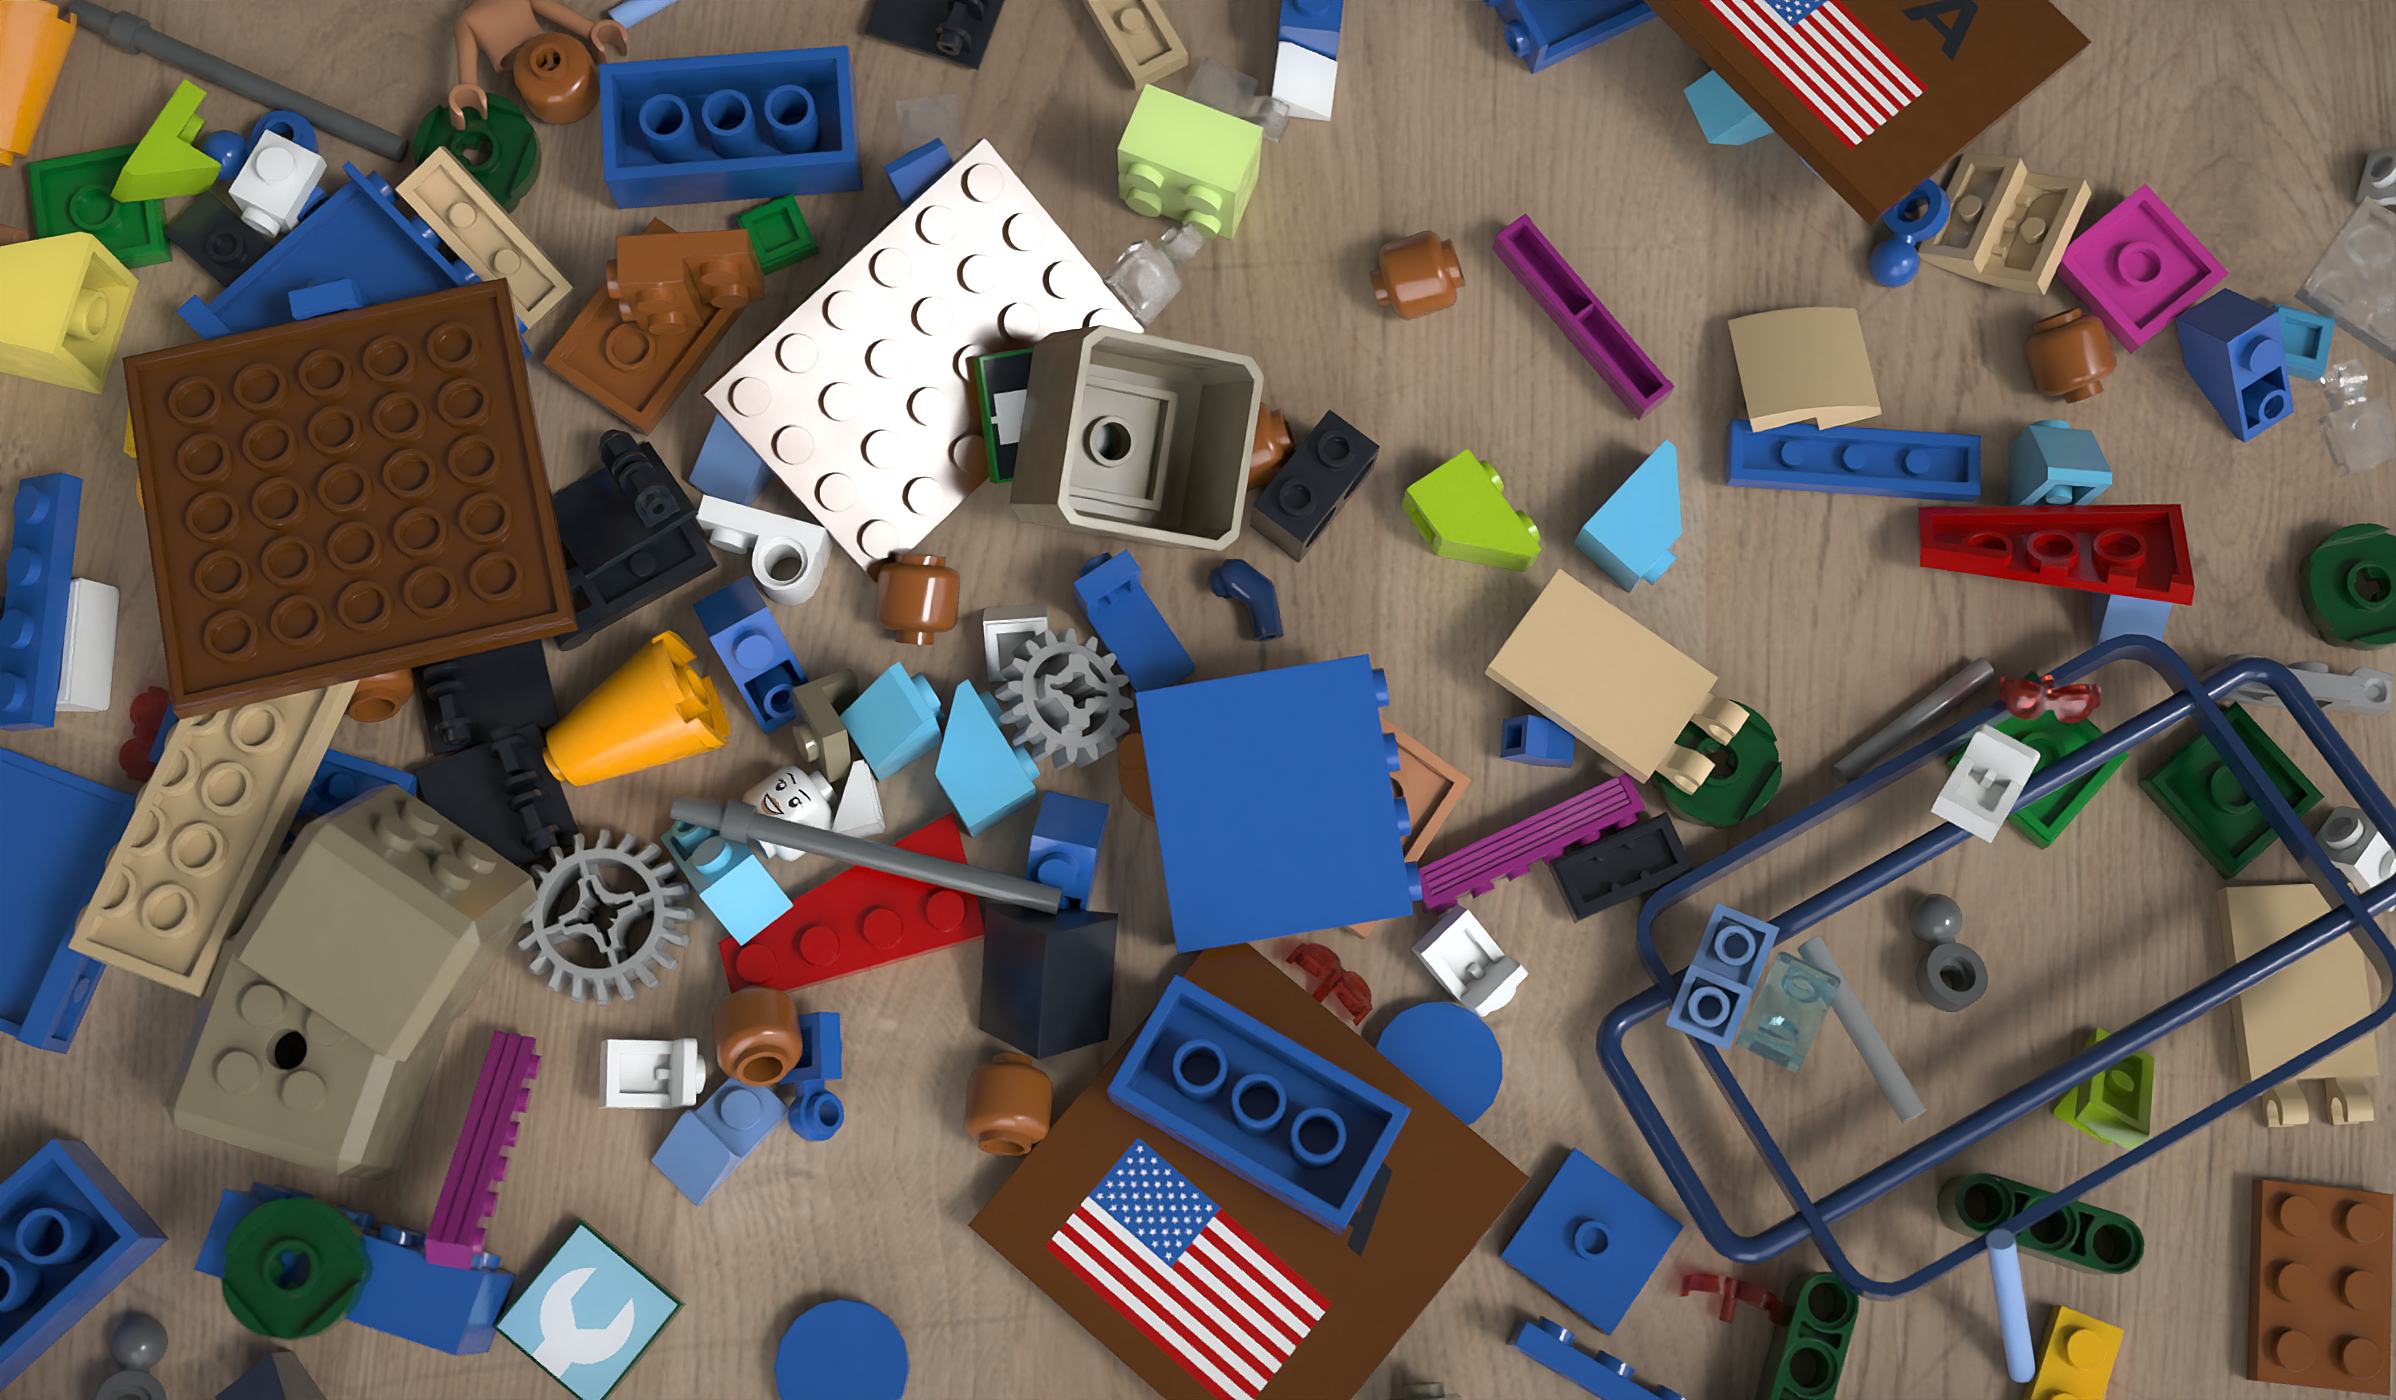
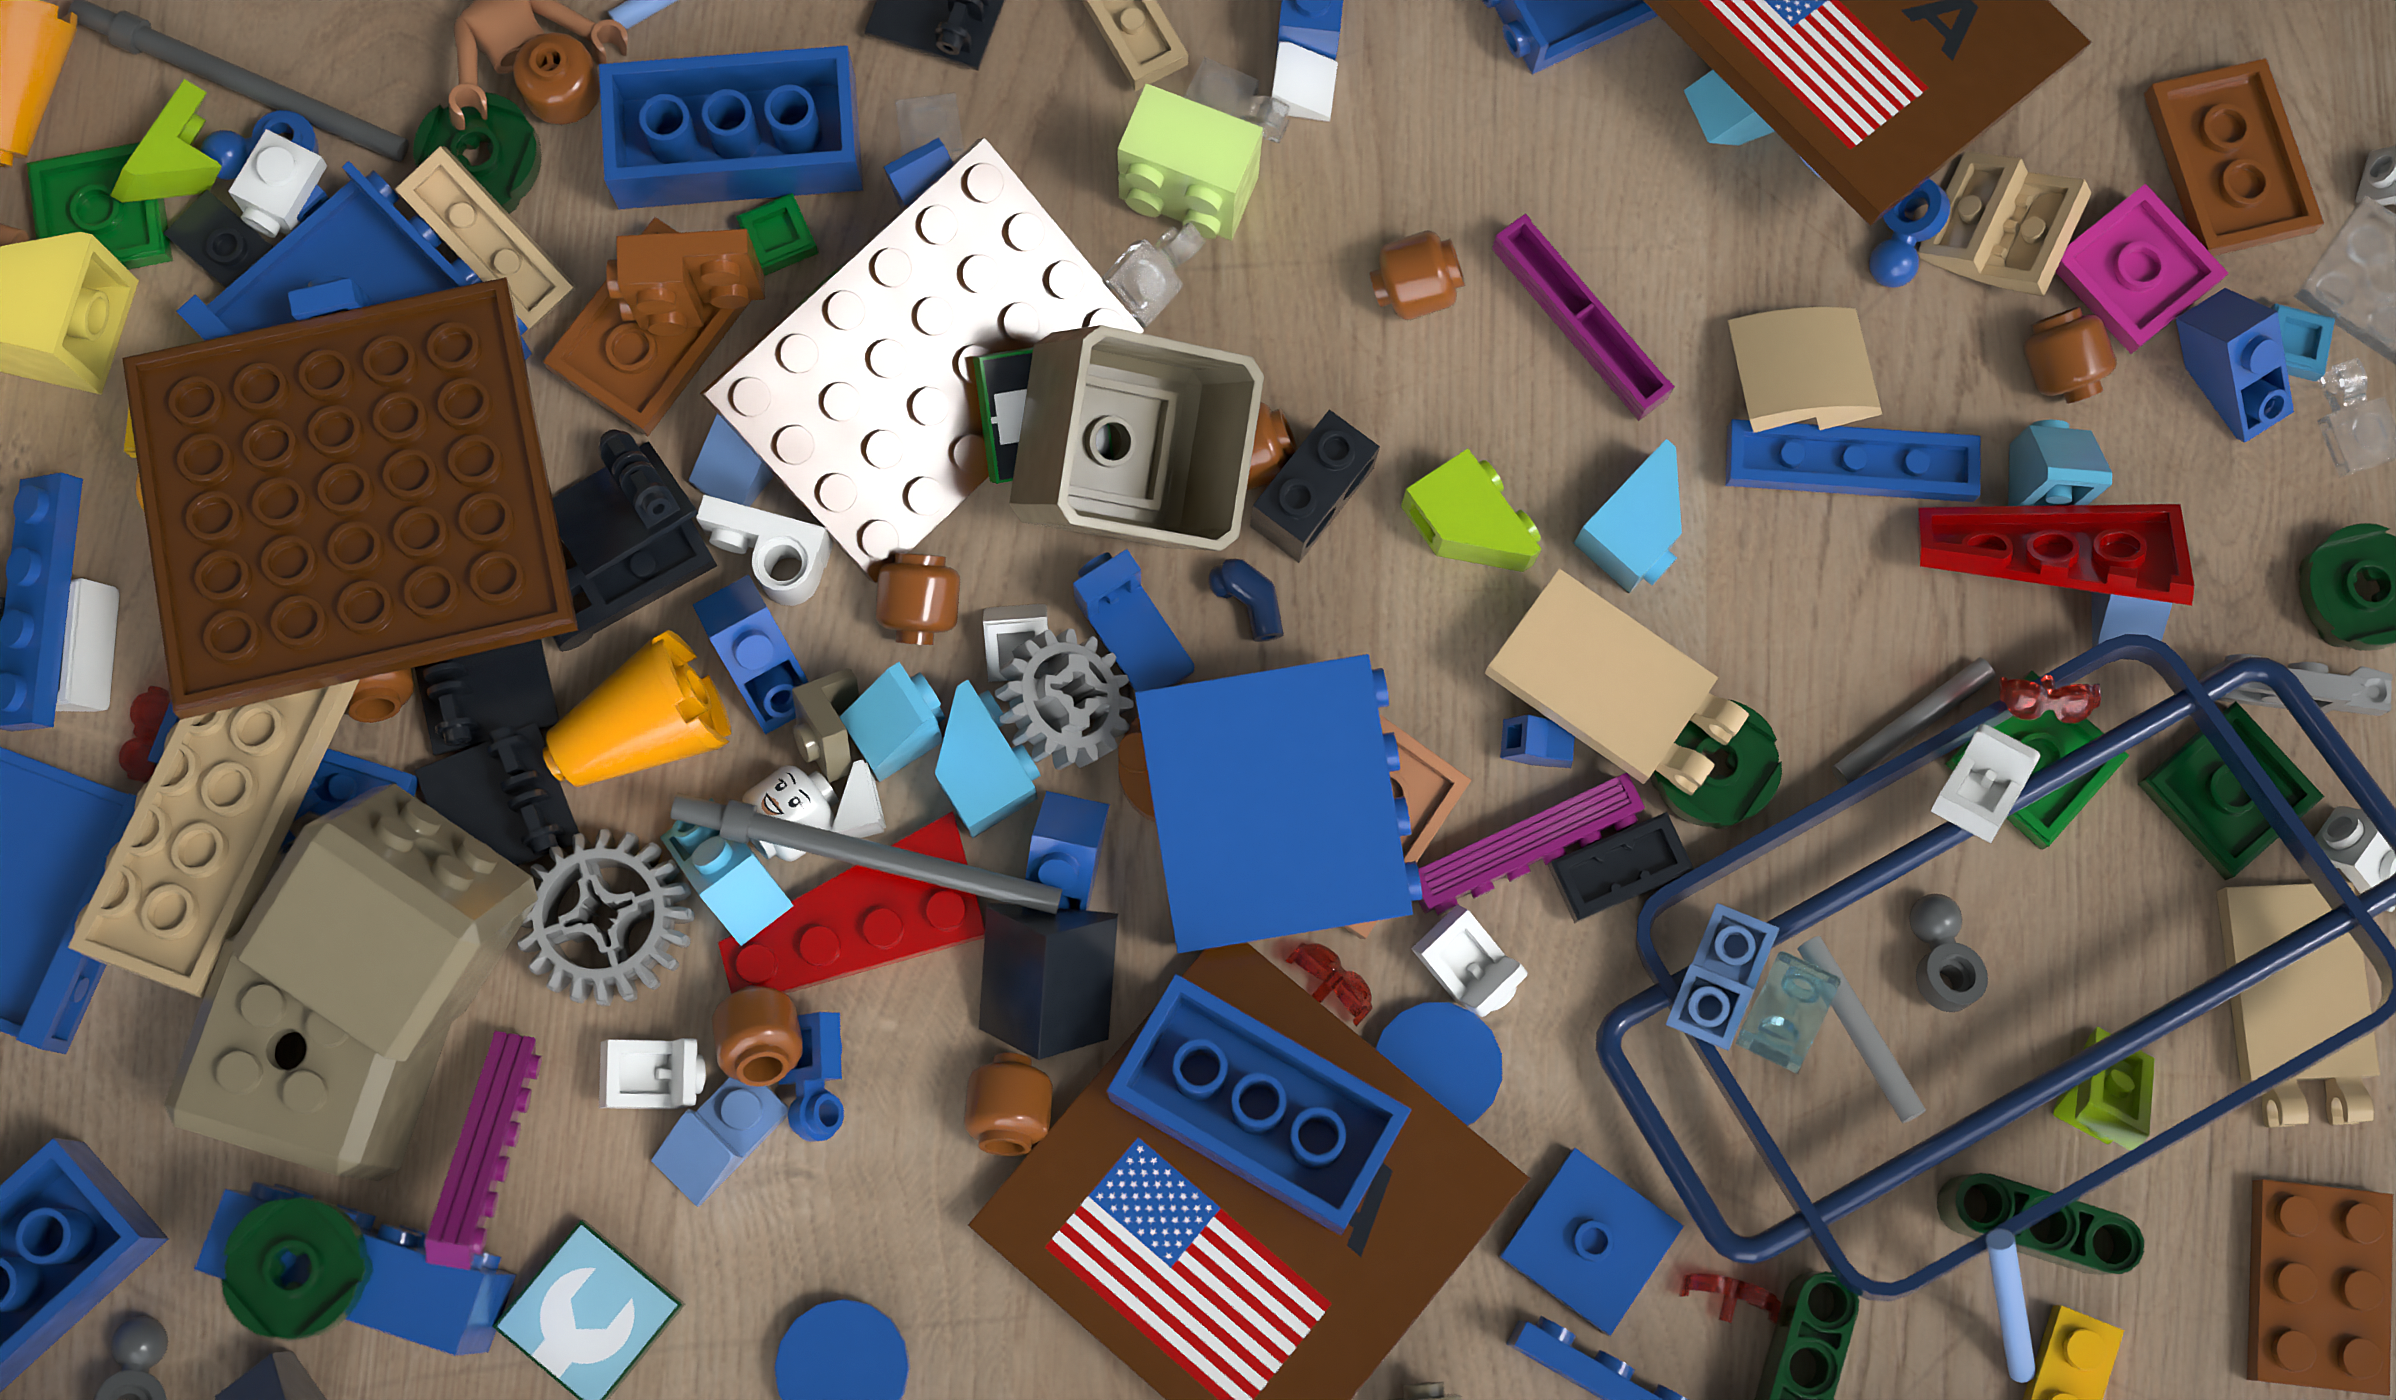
none -> dark orange plate [2144,58,2324,256]

